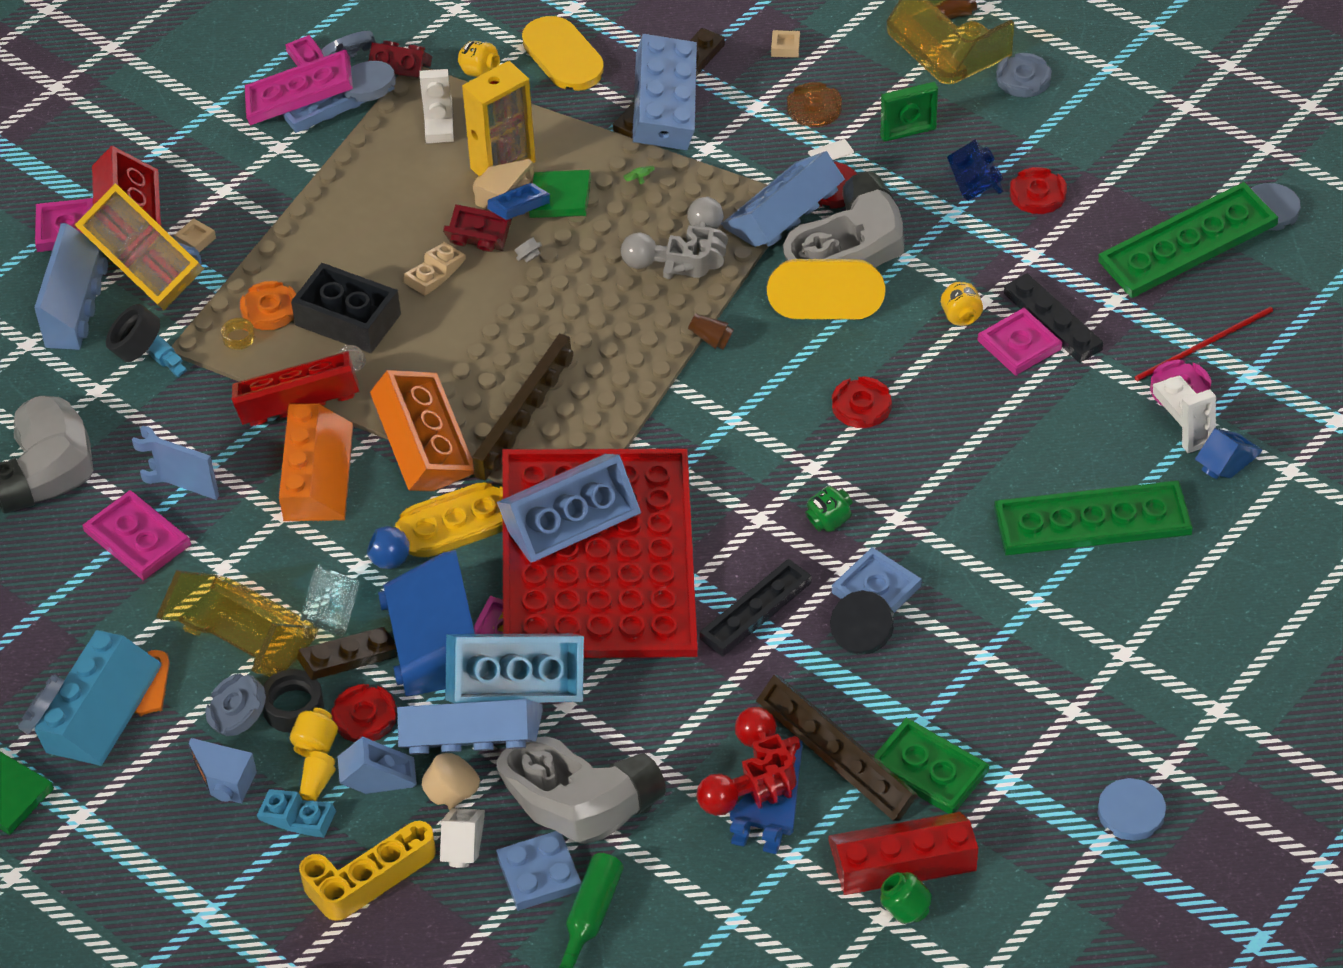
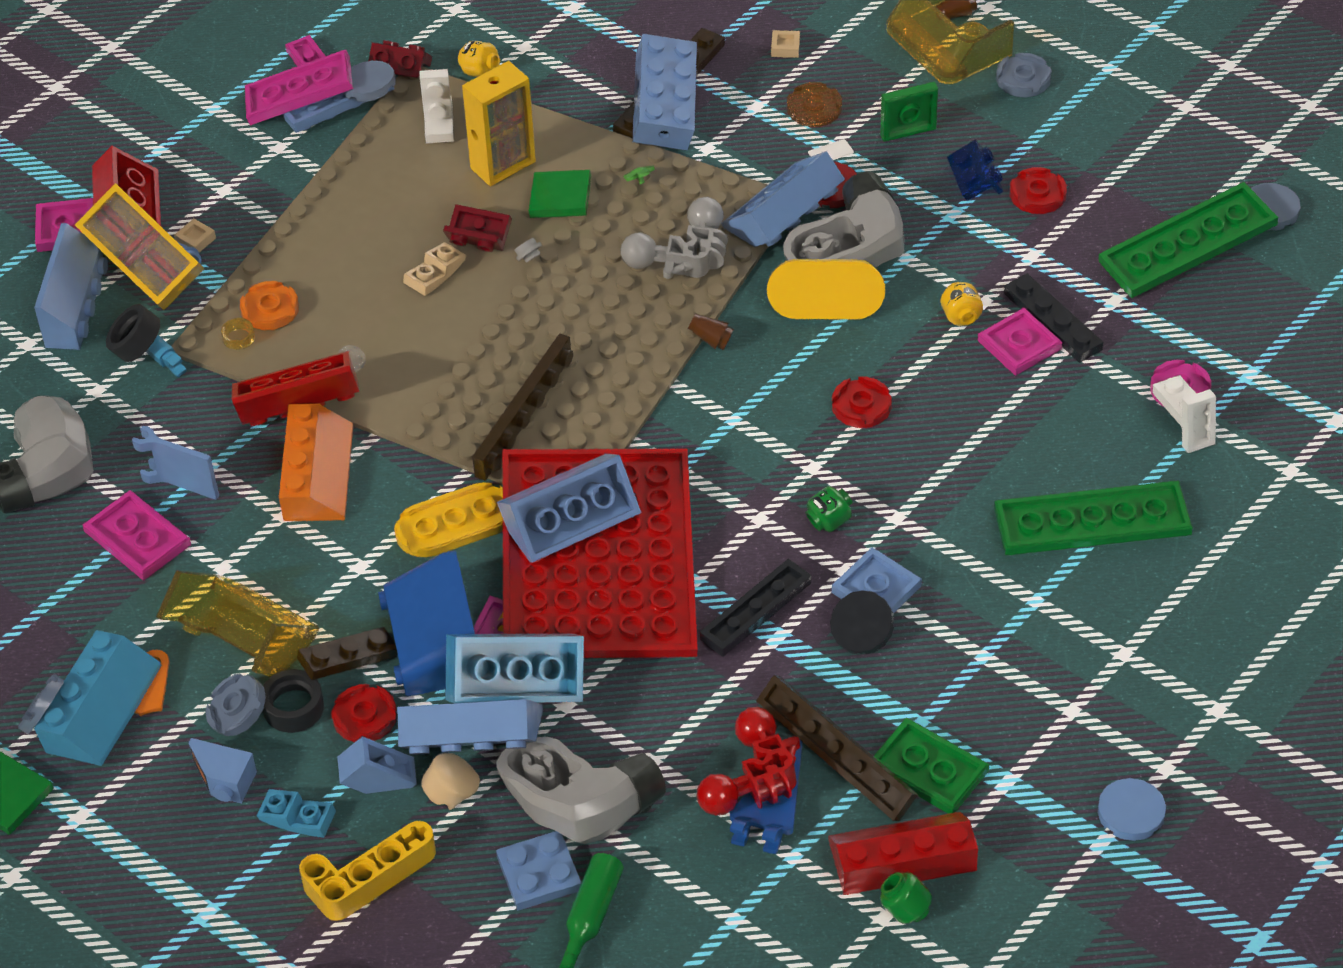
yellow head [290,708,338,757] -> none
black brick [291,262,401,354] -> none
yellow cone [299,751,336,801] -> none
clear light blue plate [300,565,360,637] -> none
sand blue tile [322,31,376,58] -> none
blue piece [367,526,410,569] -> none
orange slope [370,370,474,491] -> none
white slope [440,808,485,868] -> none
tan slope [473,159,534,211] -> none
blue plate [487,183,550,220] -> none
yellow tile [522,16,604,91] -> none
red axle [1134,307,1273,382] -> none
blue slope [1195,428,1262,479] -> none

